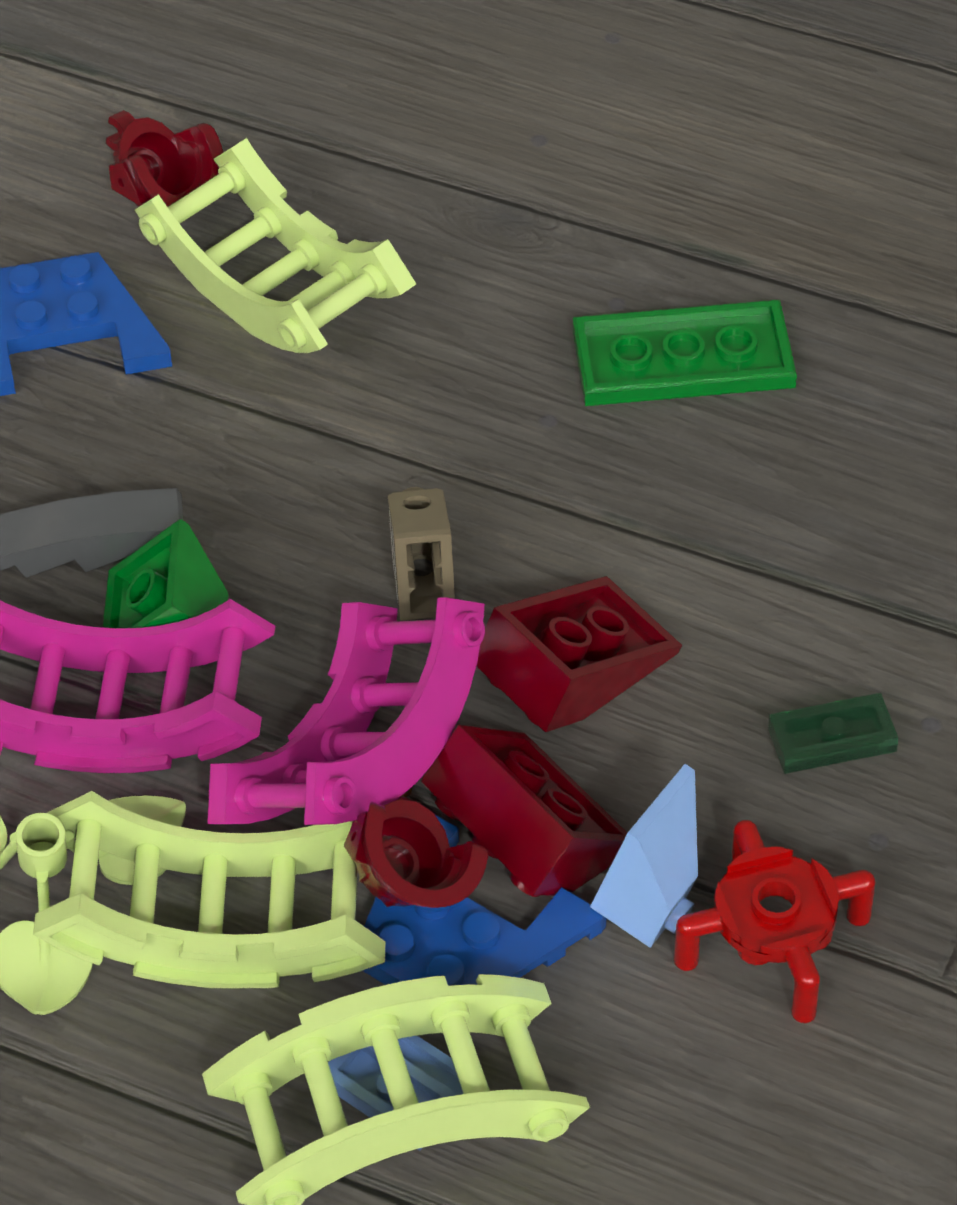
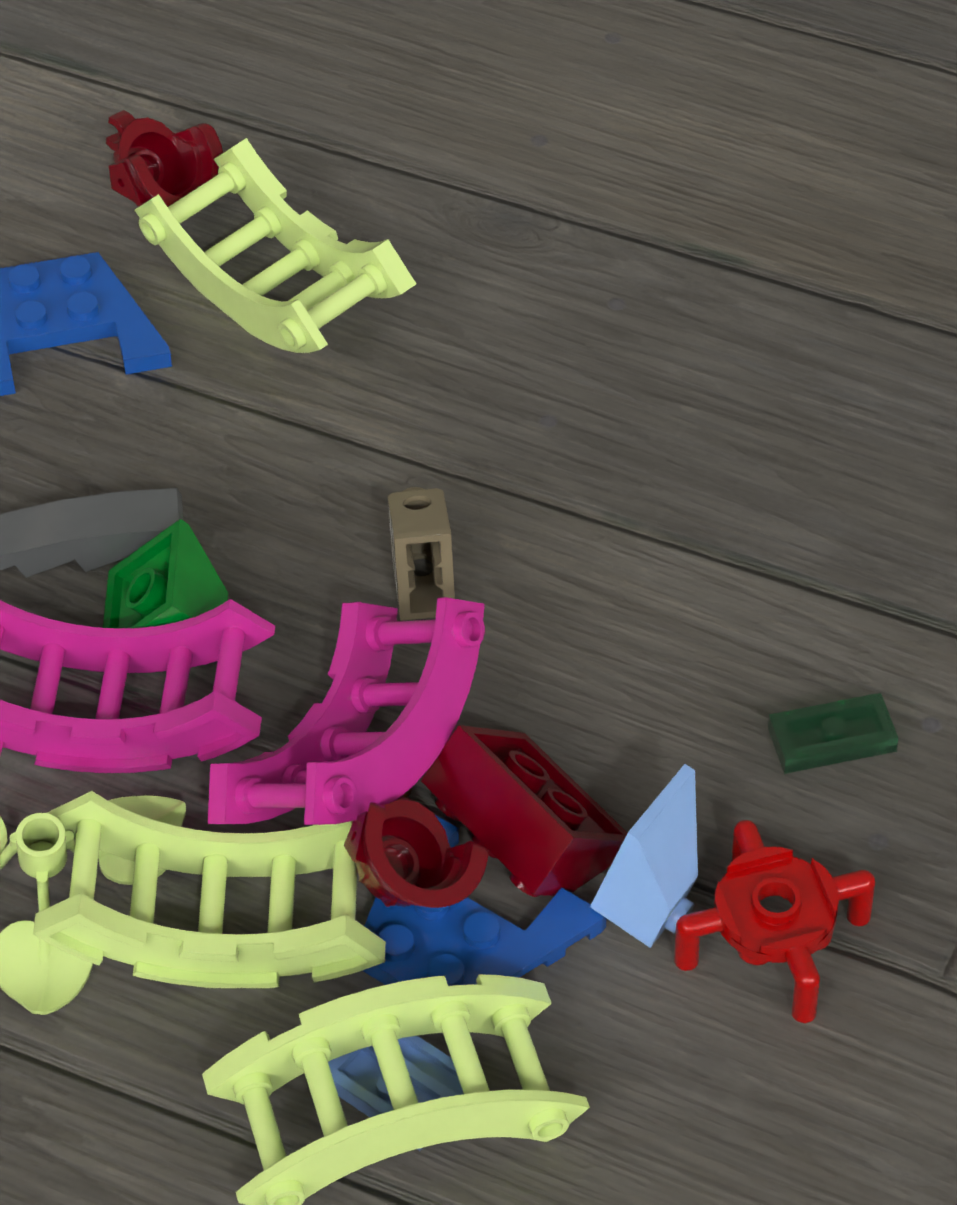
dark red slope [476,576,682,732] -> none
green tile [573,300,797,406] -> none

